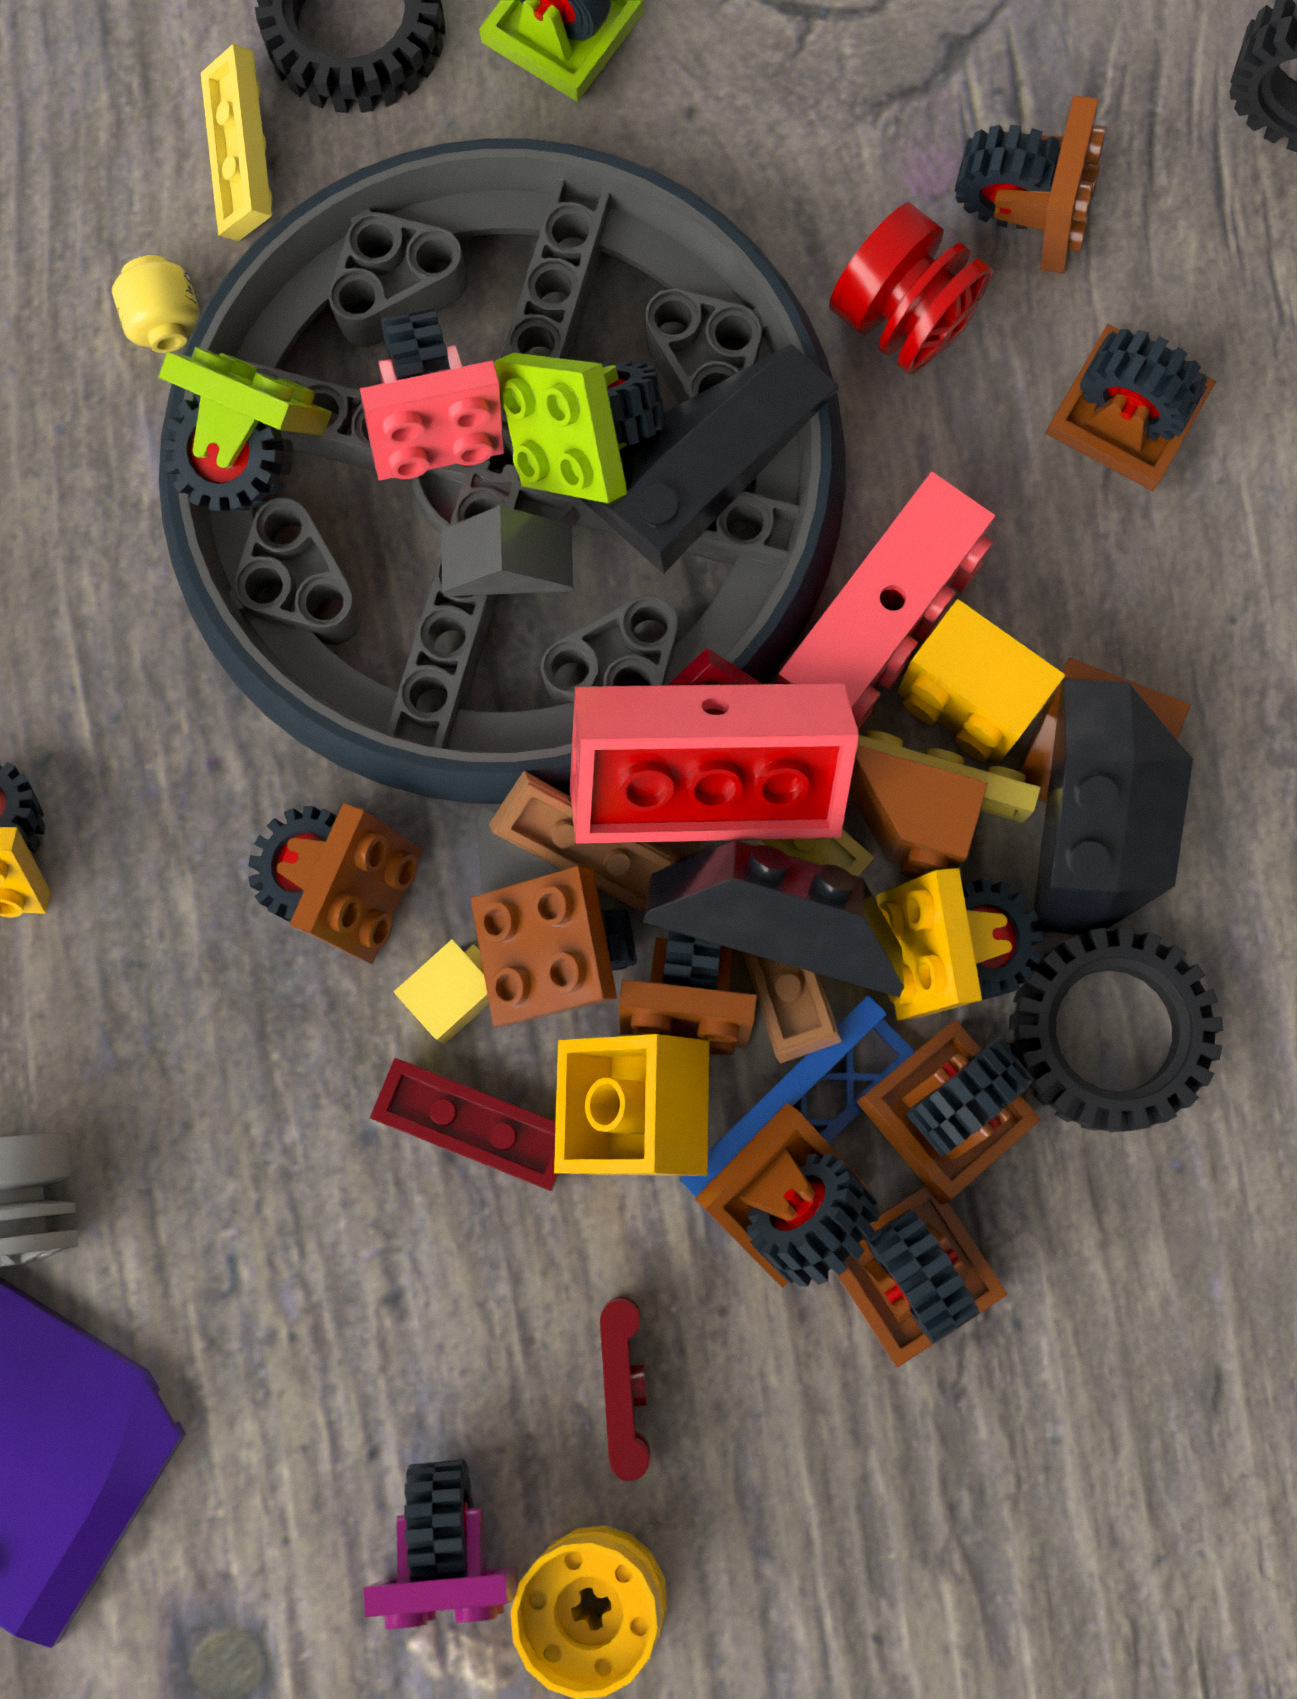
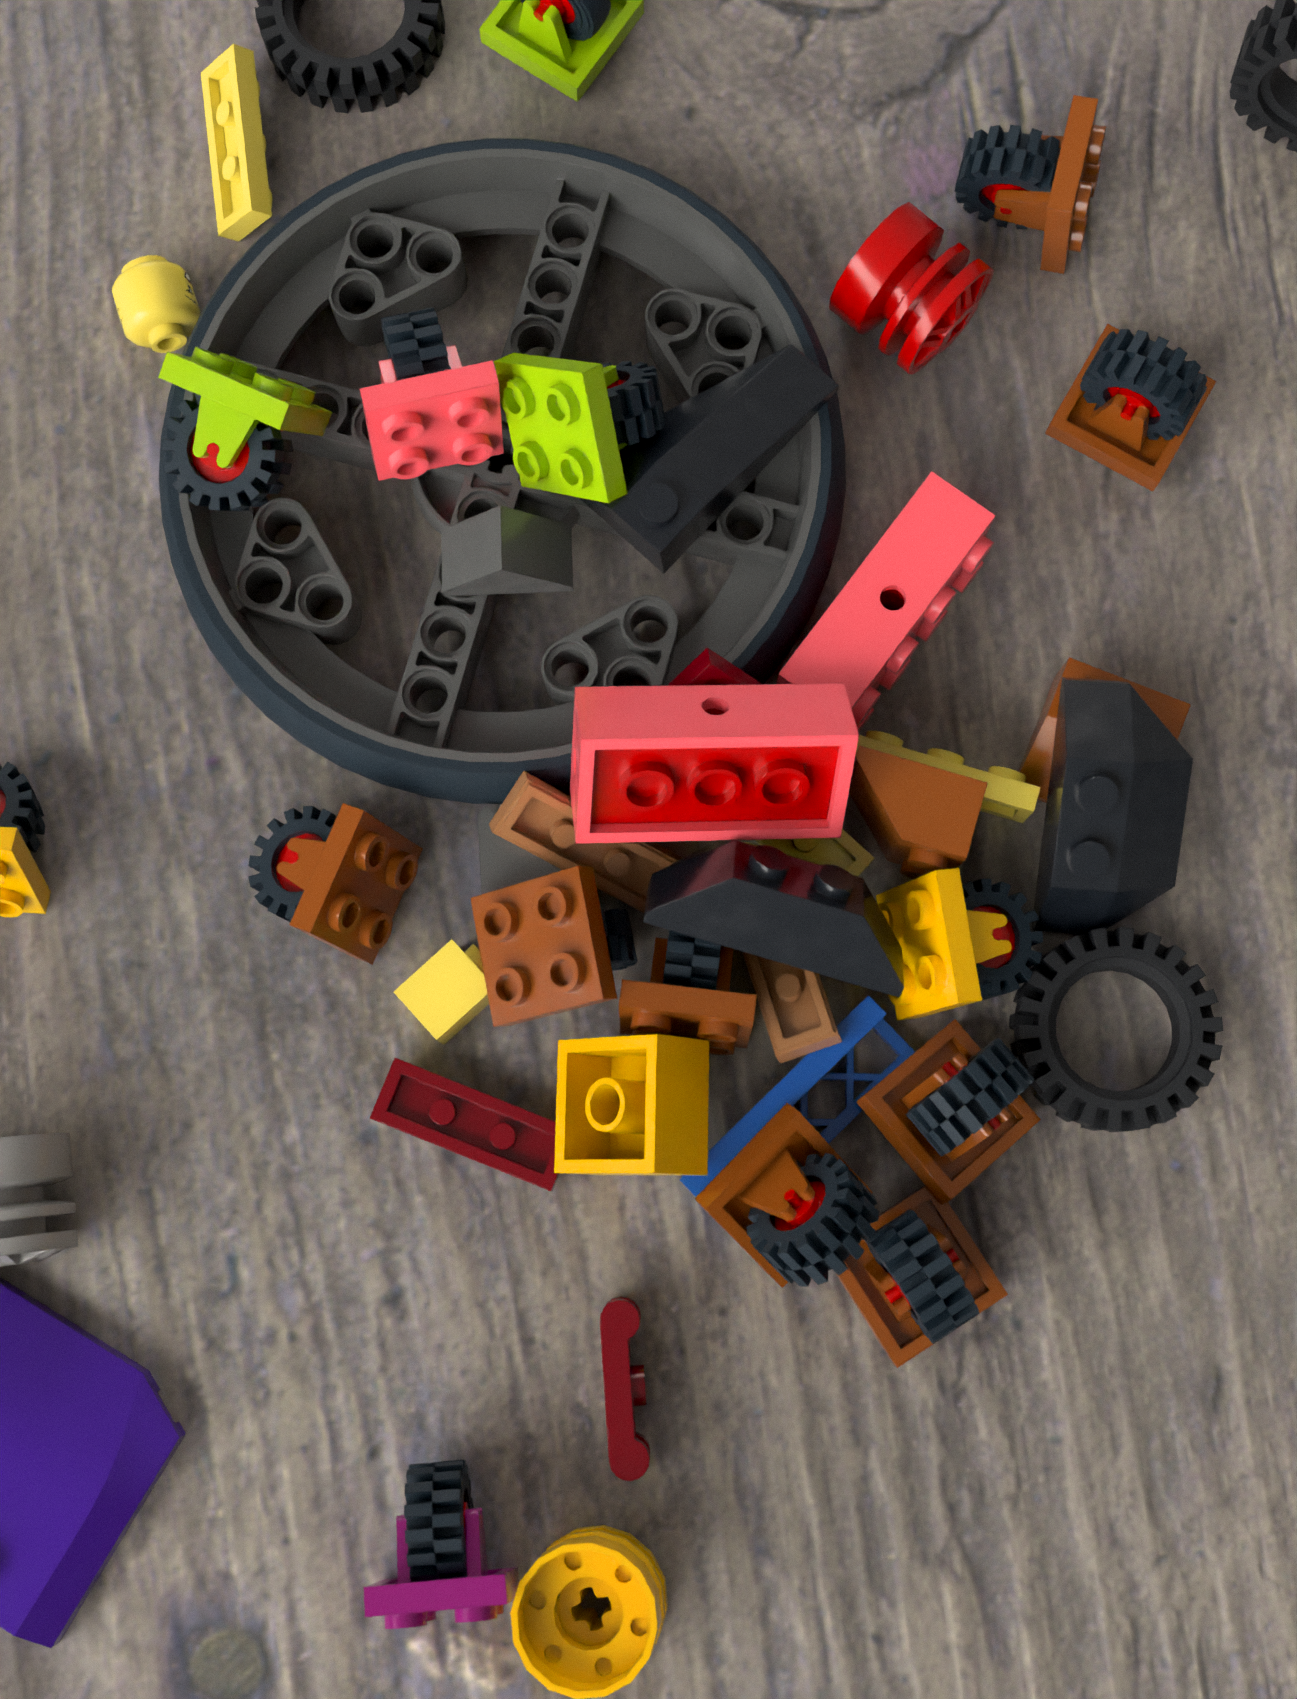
yellow brick [897,599,1065,765] -> none

